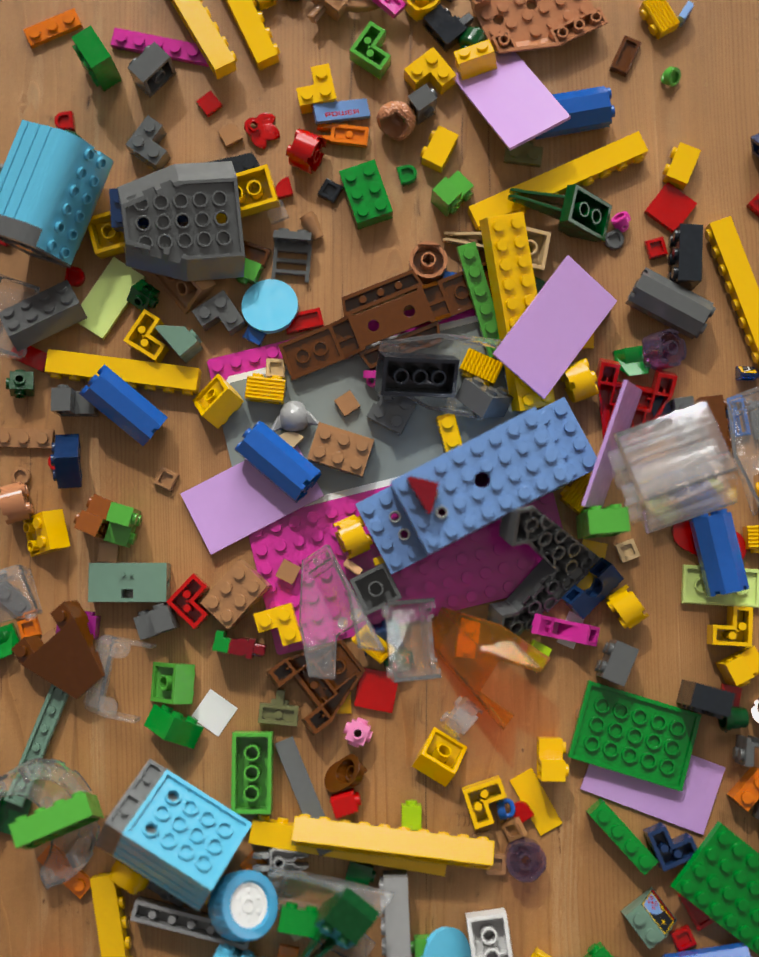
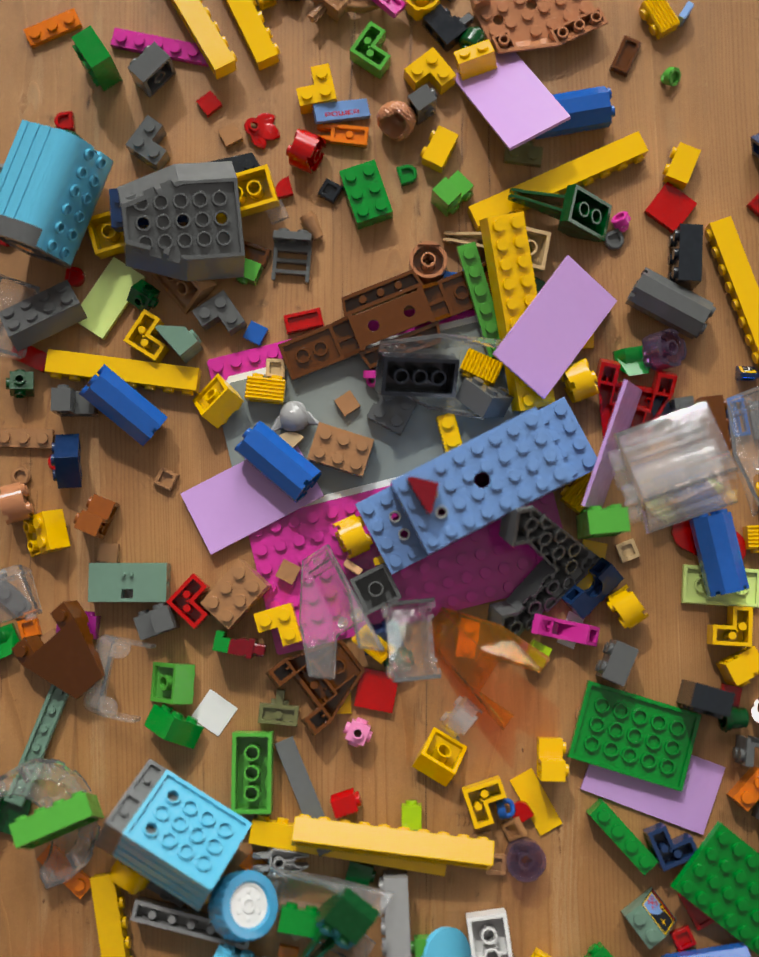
bright green brick [104,502,142,548] -> none
medium azure tile [241,279,299,334] -> none
reddish brown piece [324,754,367,793] -> none
red tile [644,237,668,260] -> none

